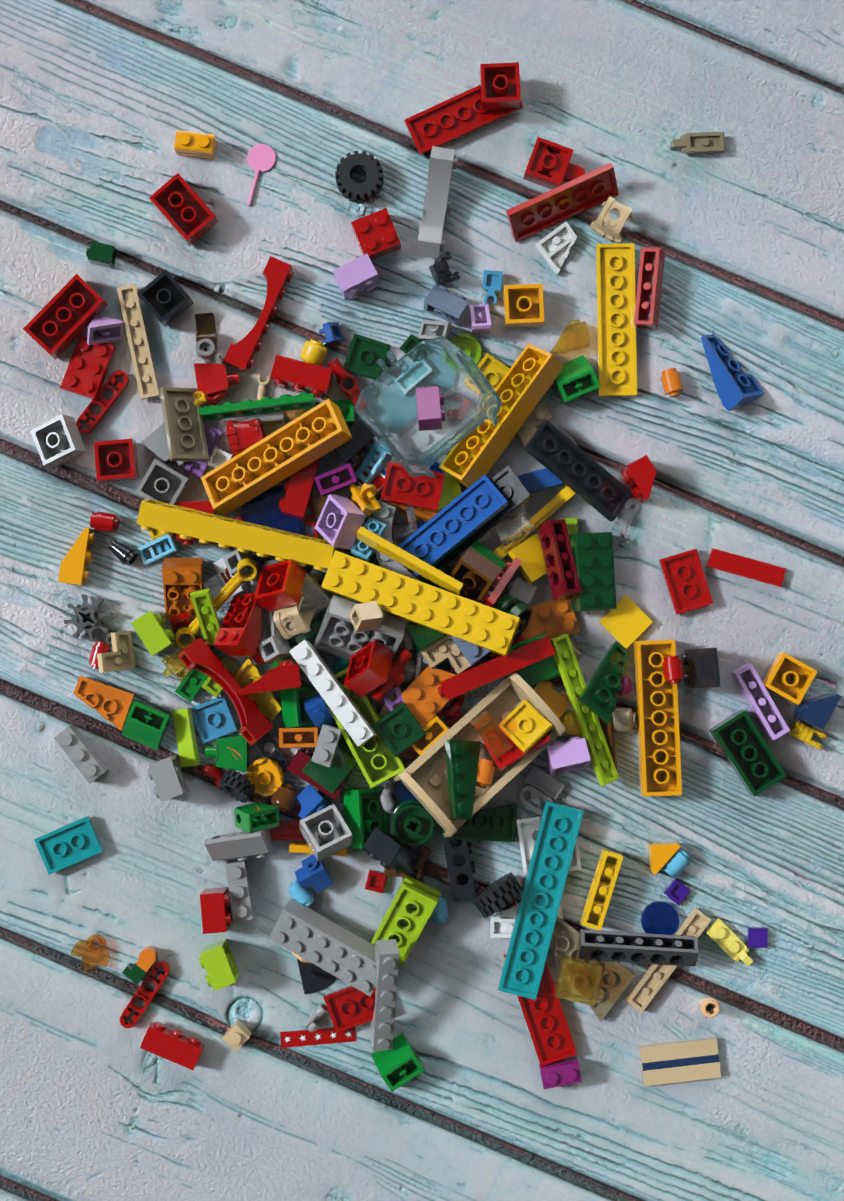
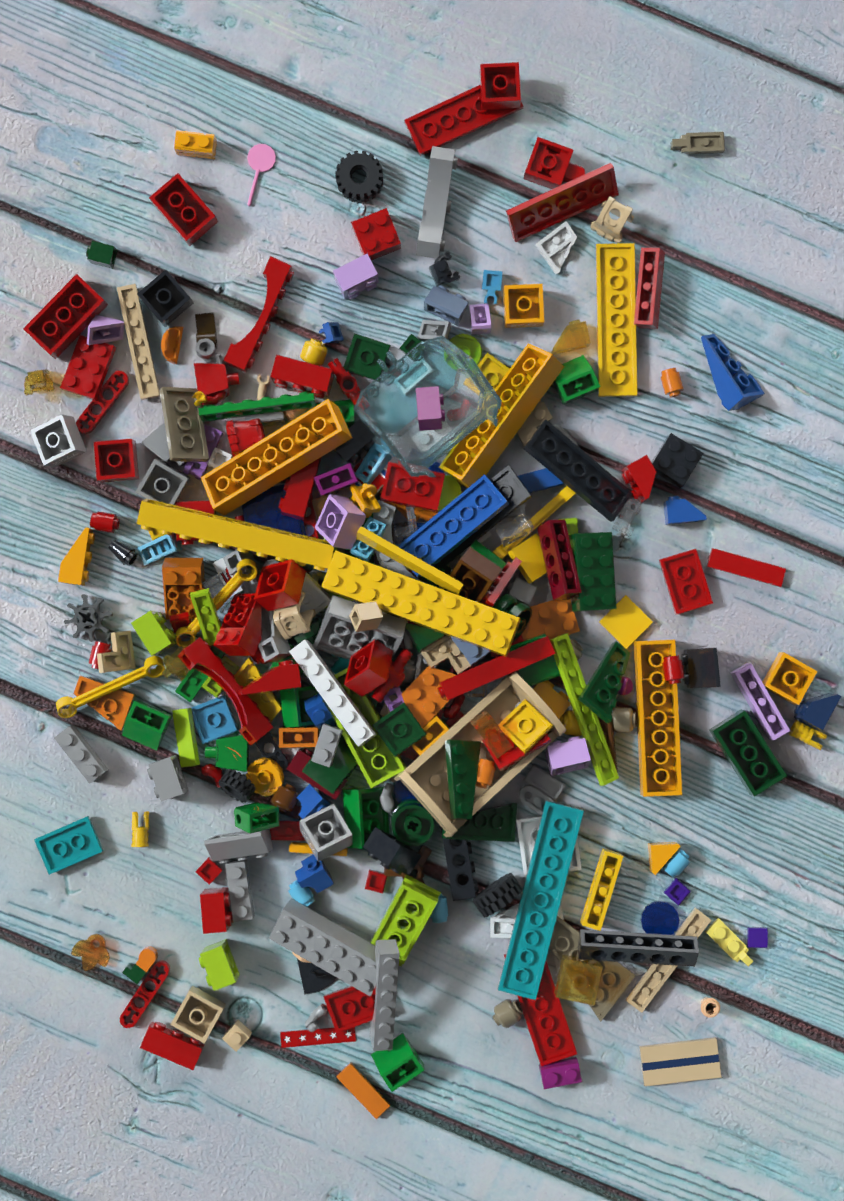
none -> clear yellow piece [24,369,55,396]
none -> yellow piece [56,656,165,718]
none -> yellow hinge [131,811,149,847]
none -> orange plate [161,326,184,364]
none -> tan brick [170,985,226,1044]
none -> red plate [195,857,223,885]
none -> orange tile [336,1062,390,1119]
none -> dark tan head [493,999,523,1028]
none -> black brick [651,433,704,488]
none -> blue slope [663,496,707,525]

